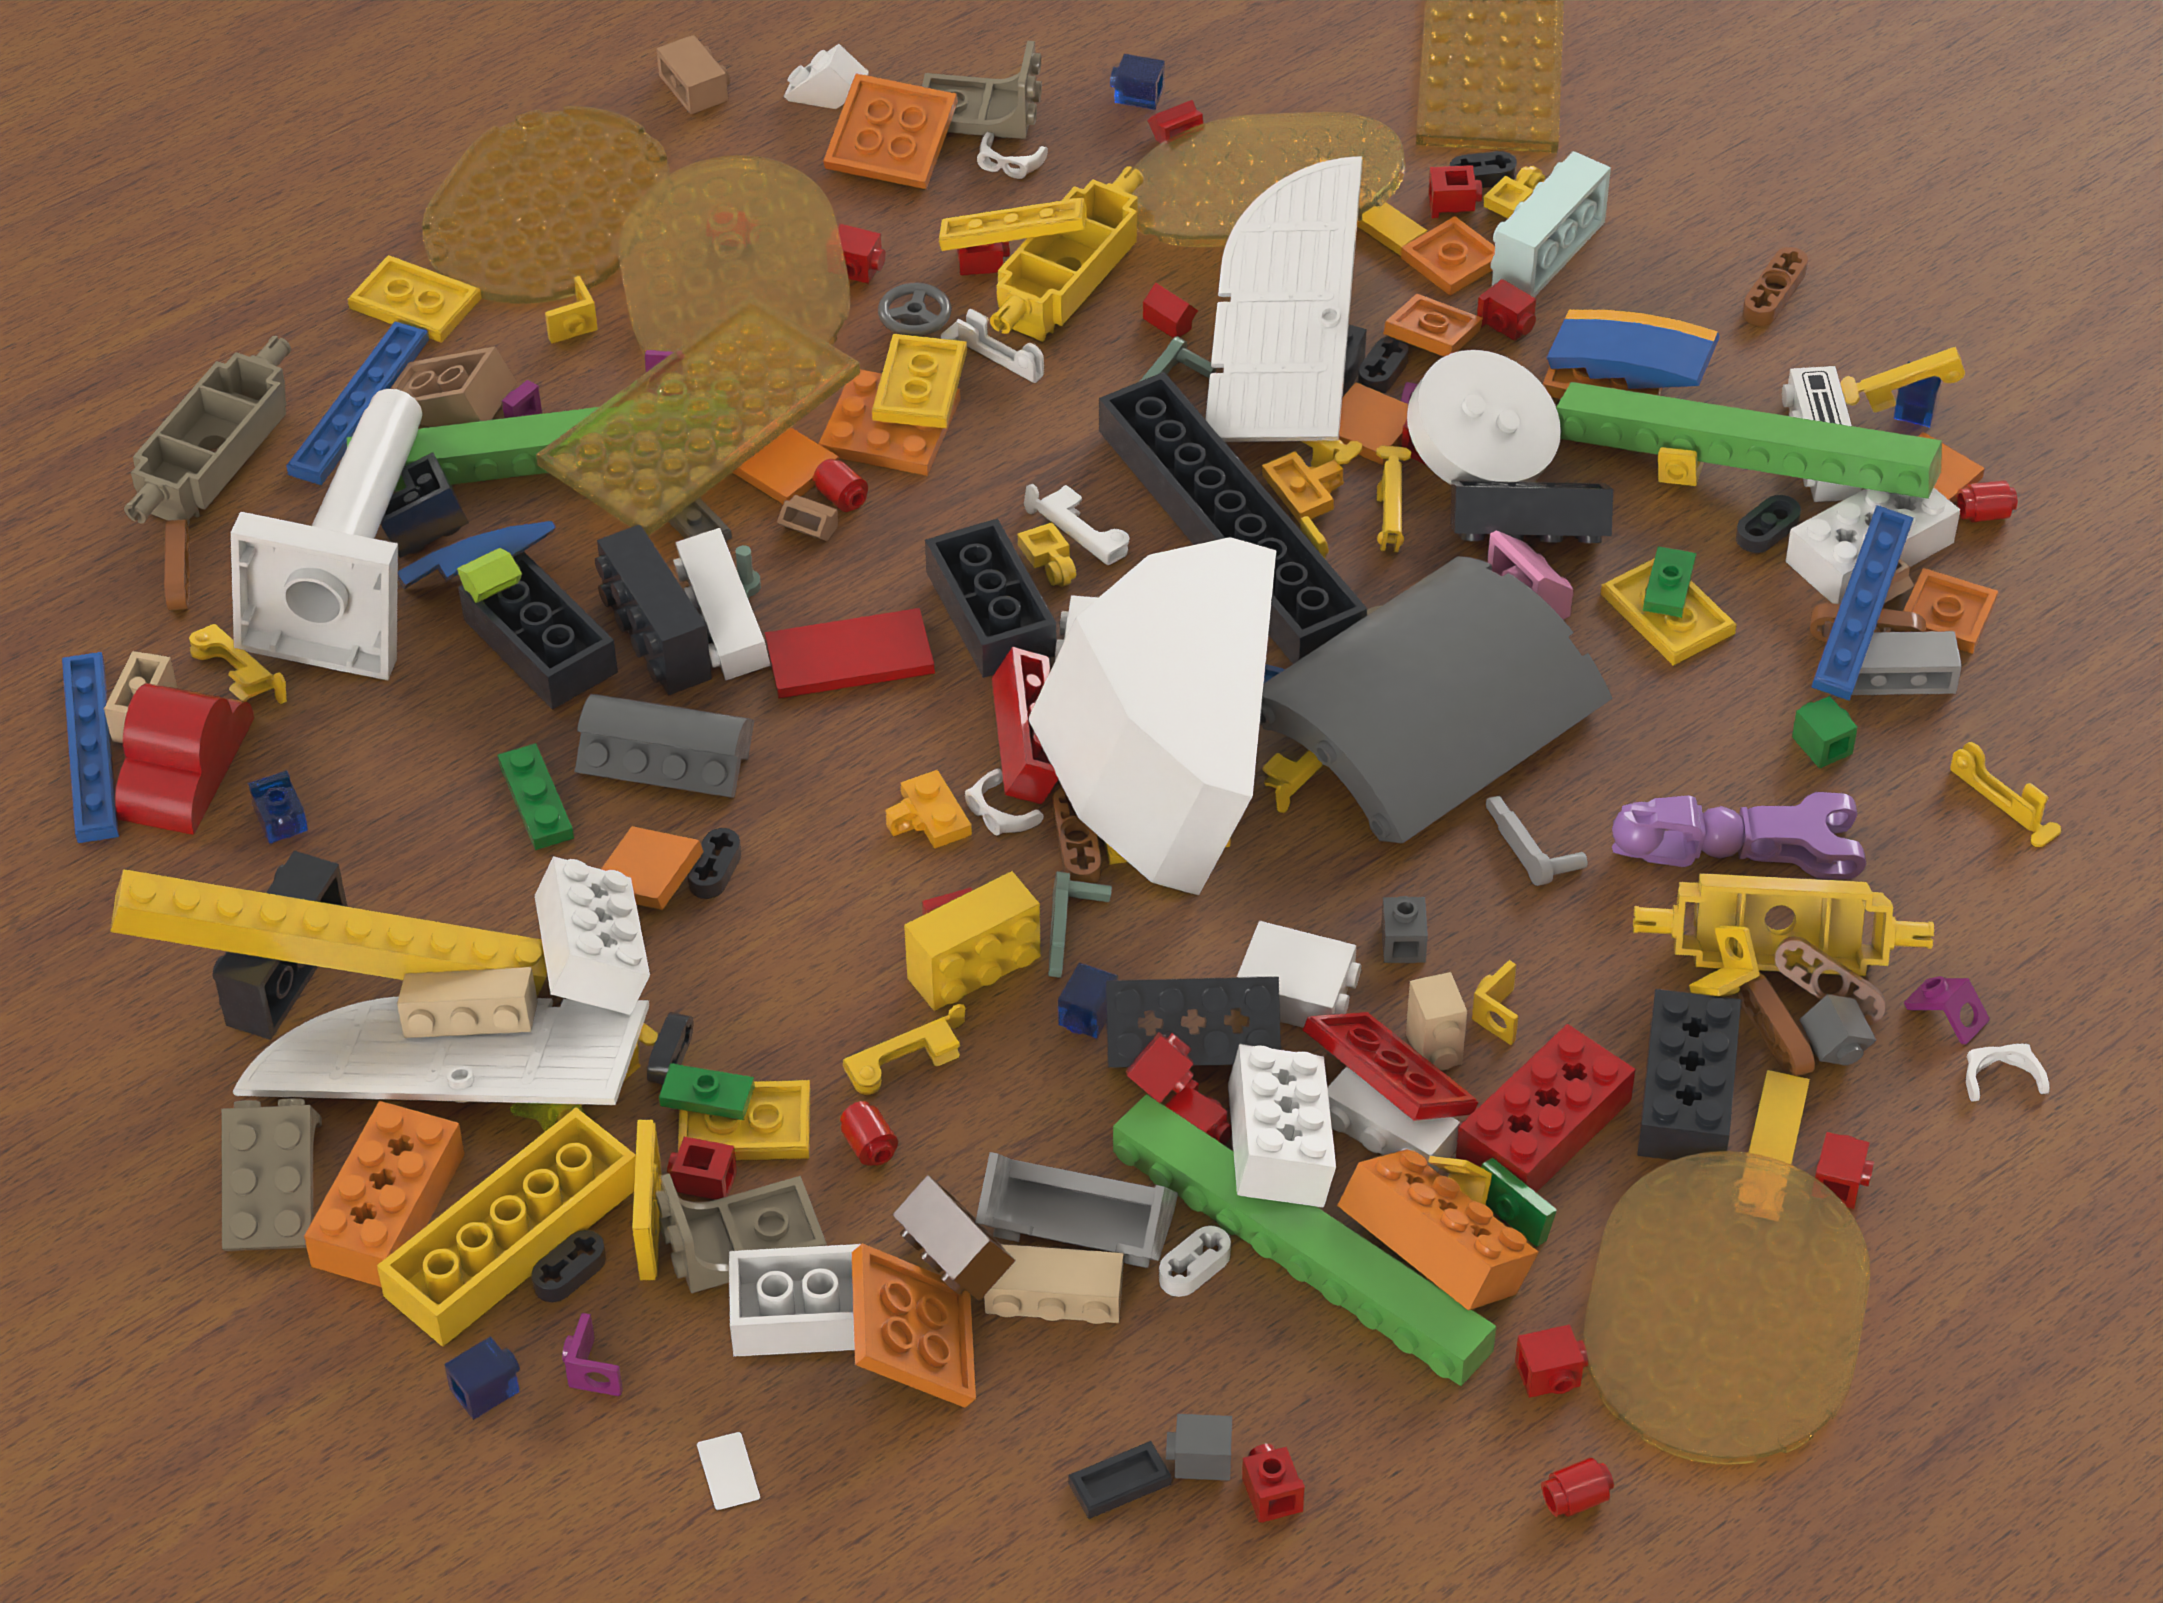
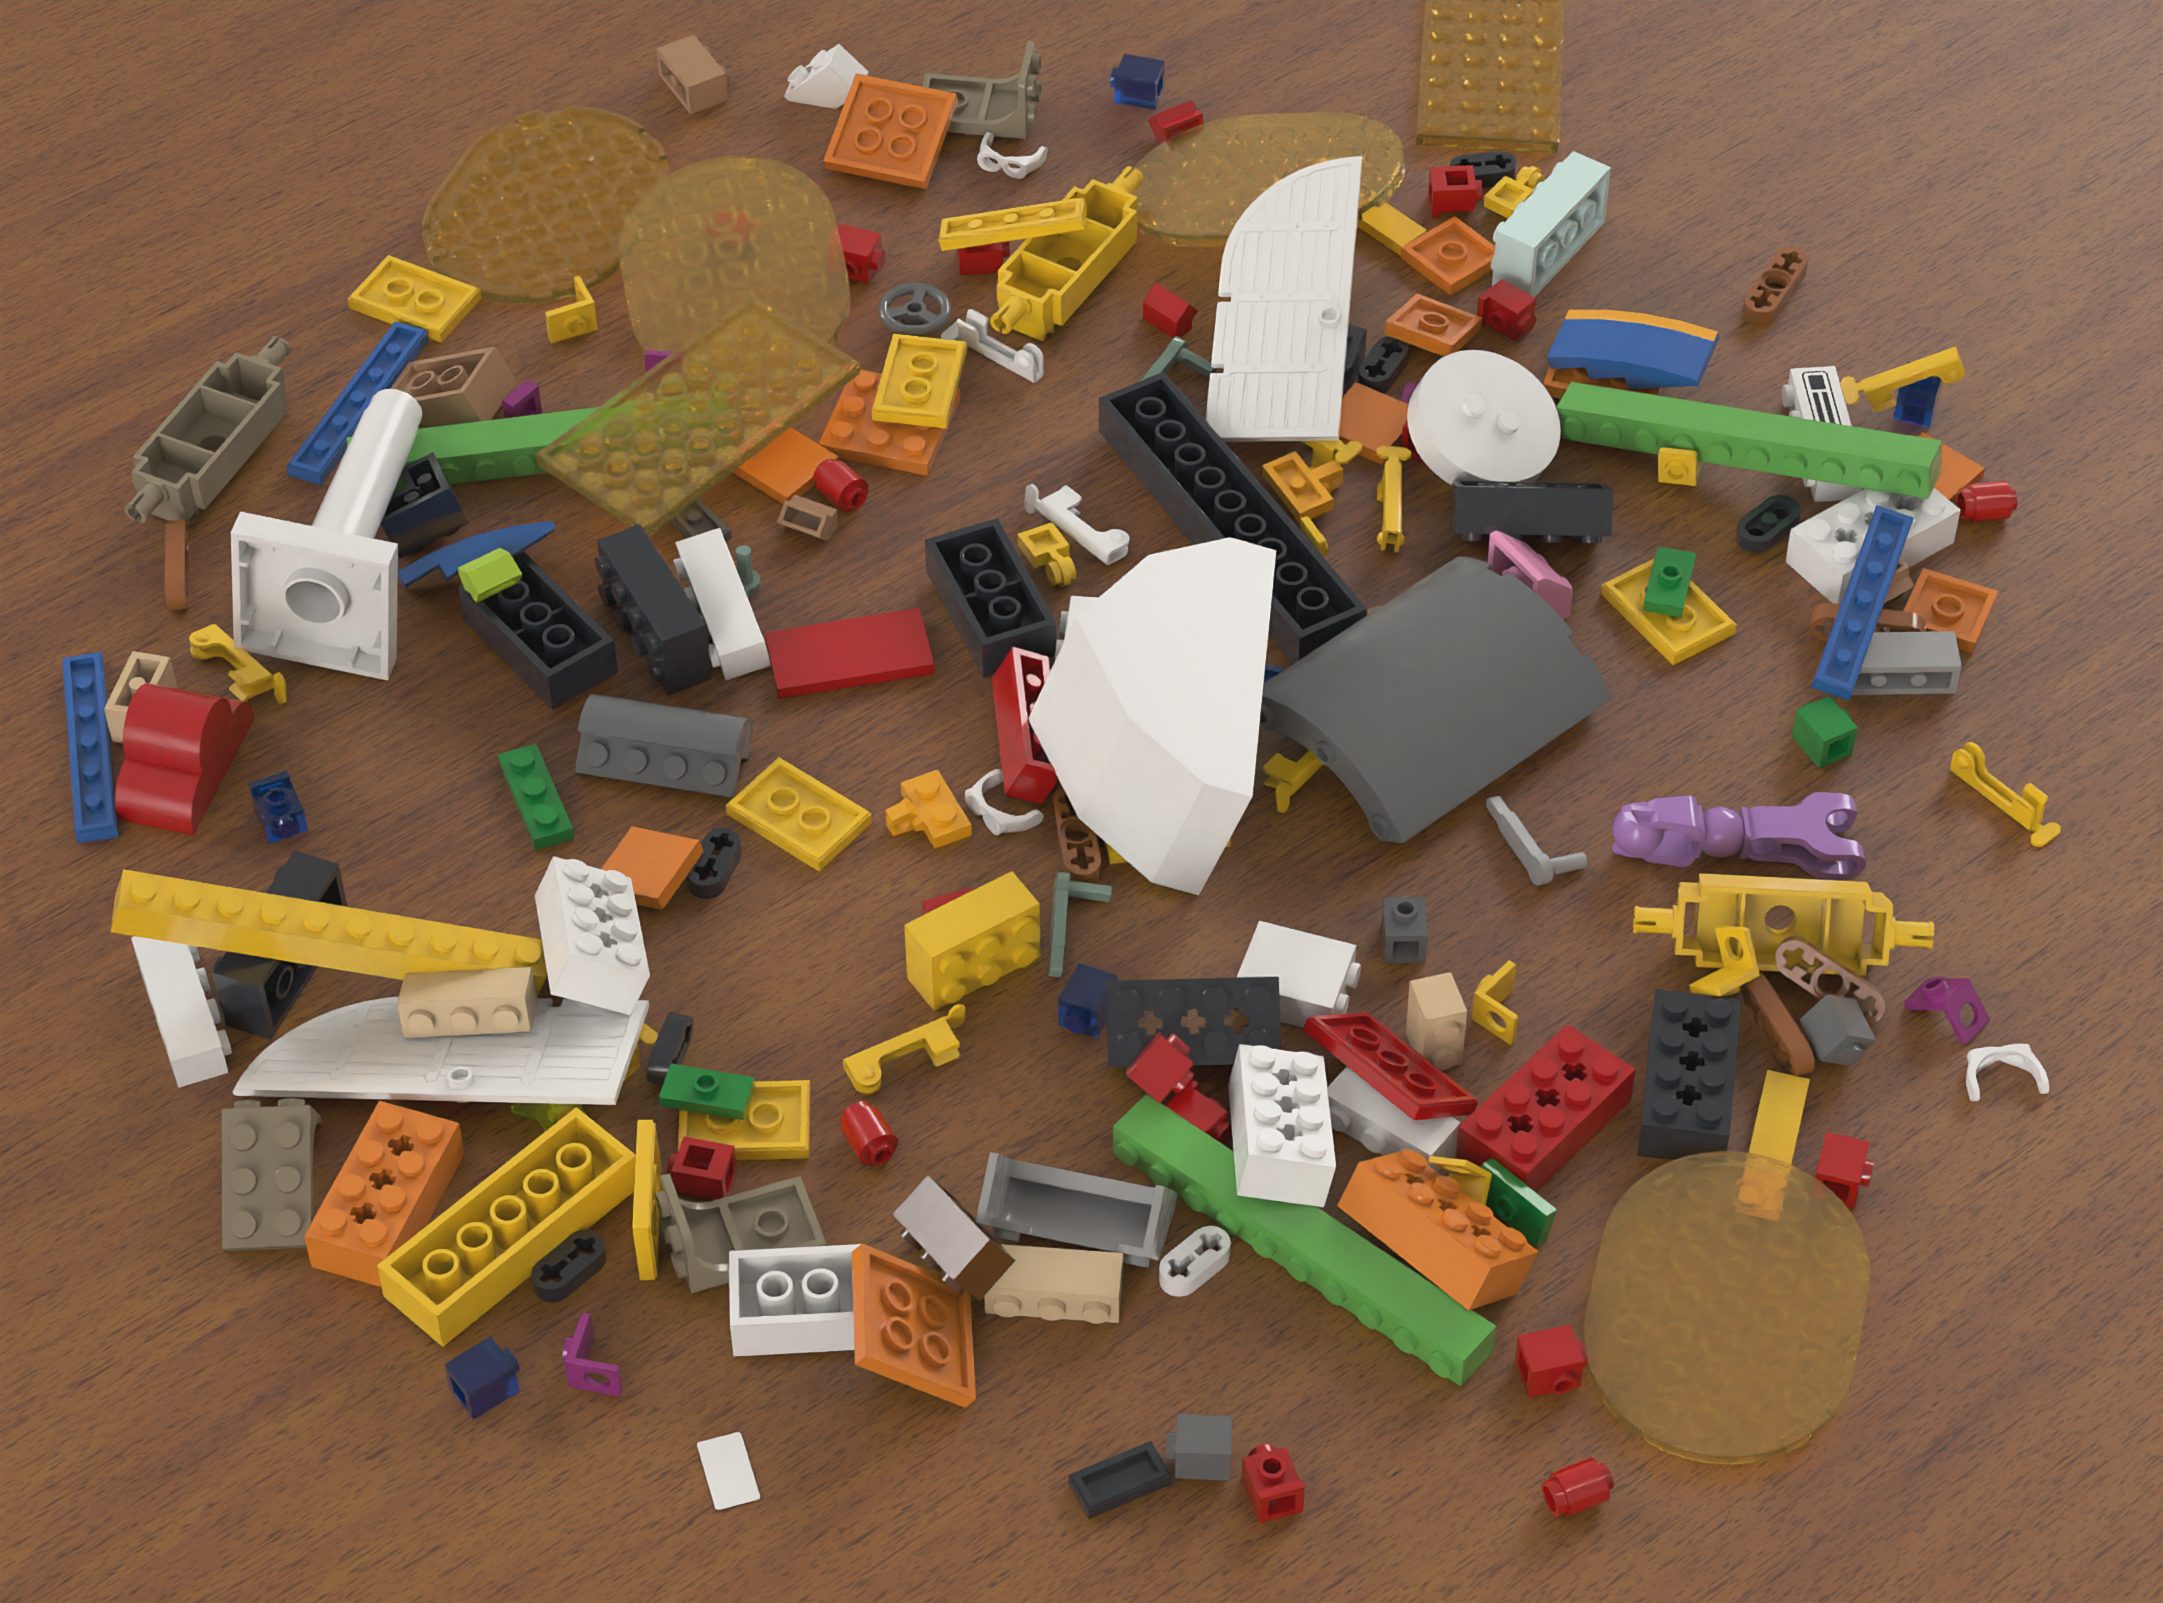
none -> white brick [131,936,232,1088]
none -> yellow tile [726,757,872,872]

